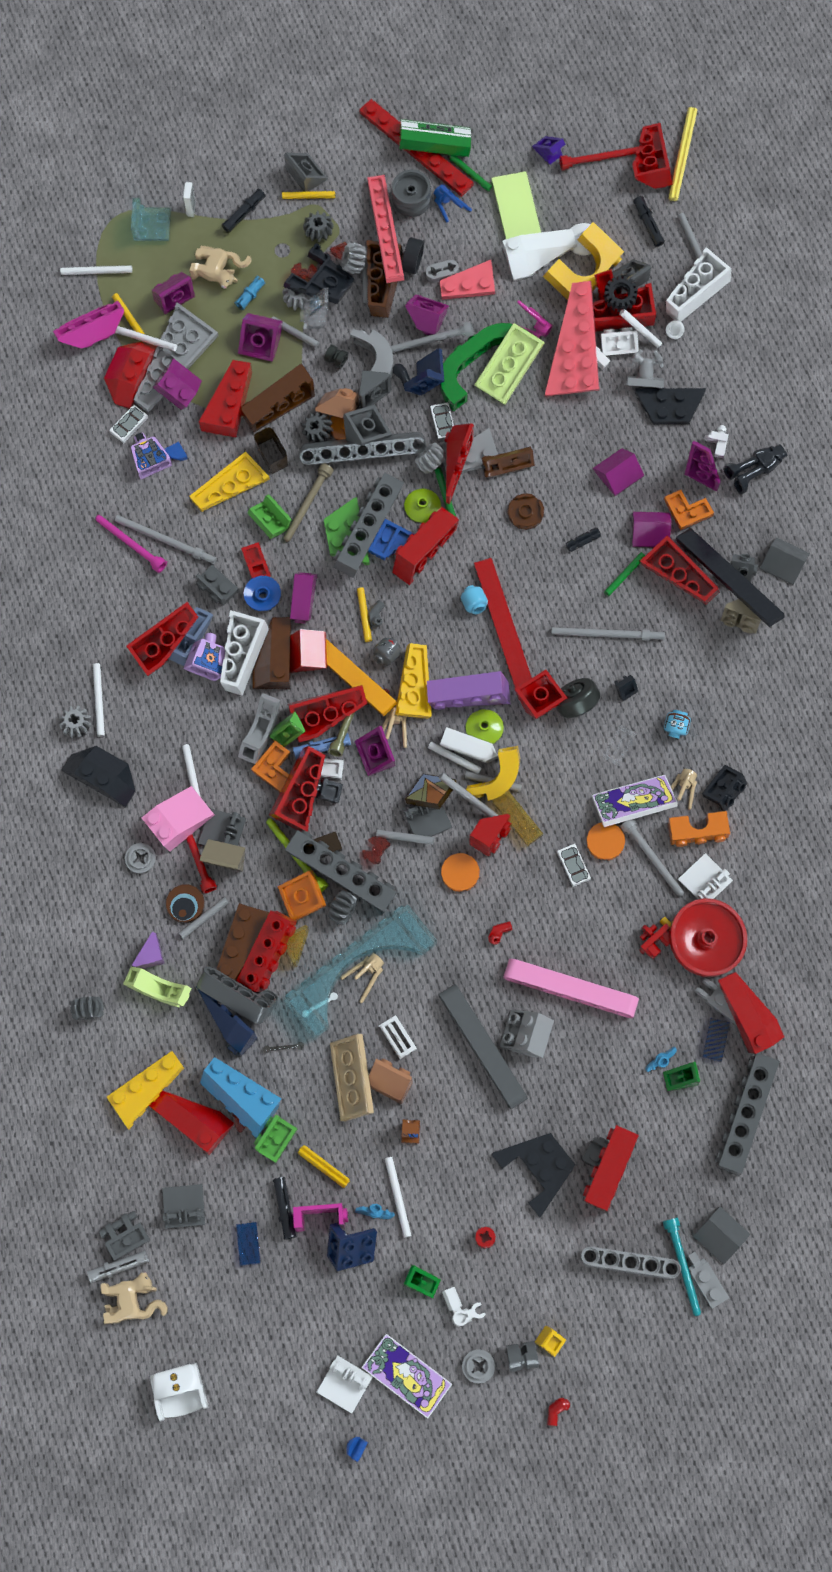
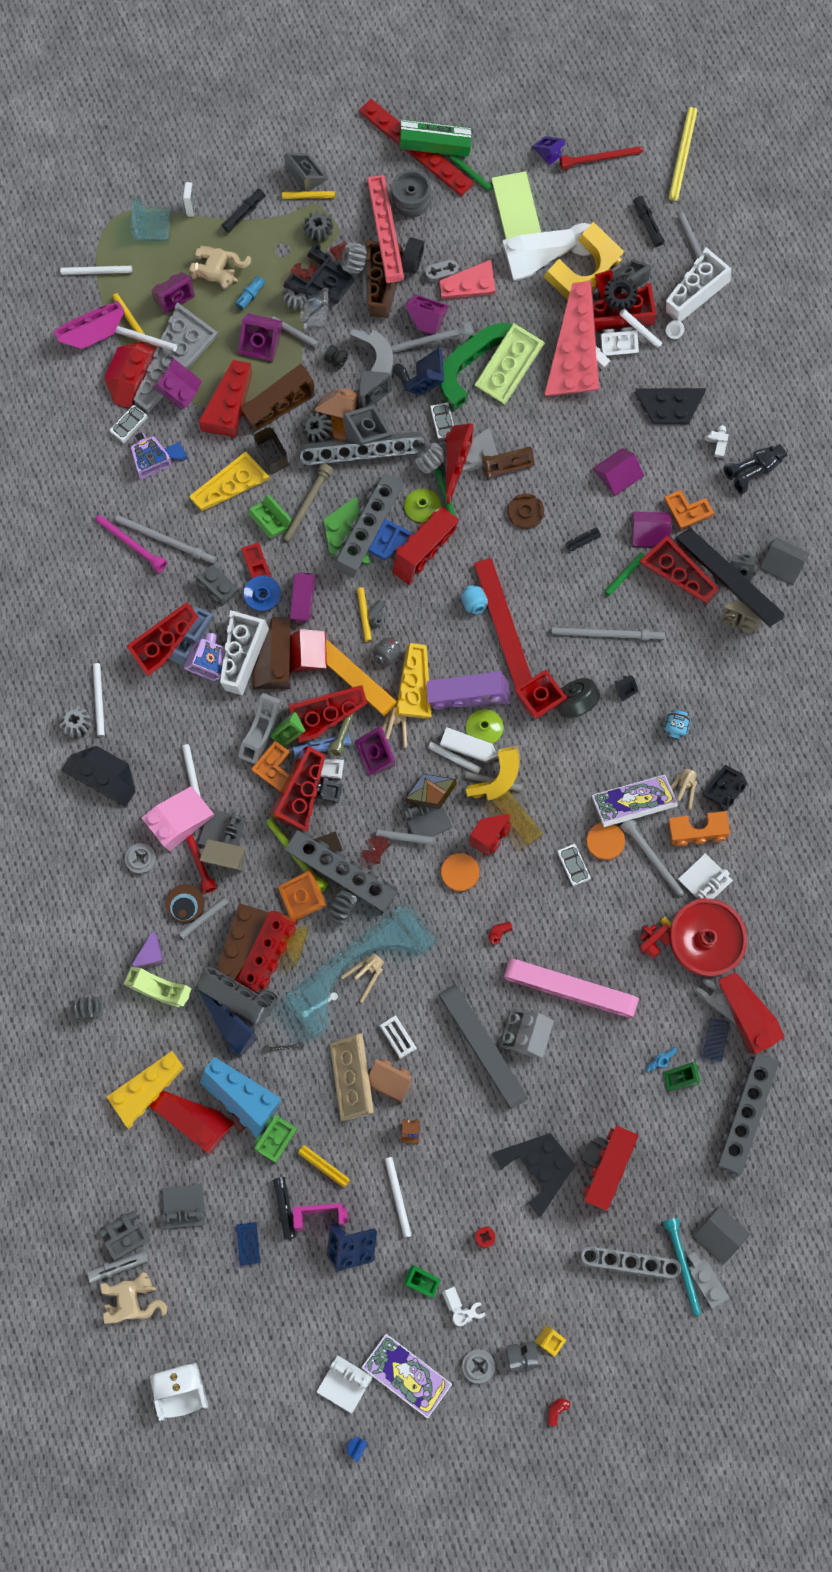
dark azure piece [355,1204,395,1219] -> none
blue plant [434,184,472,222] -> none
light grey bar [438,773,498,817] -> none
dark pink plant [517,300,553,338] -> none
light grey piece [627,349,664,388] -> none
red wedge [633,123,673,189] -> none
magenta wedge [684,441,720,492] -> none

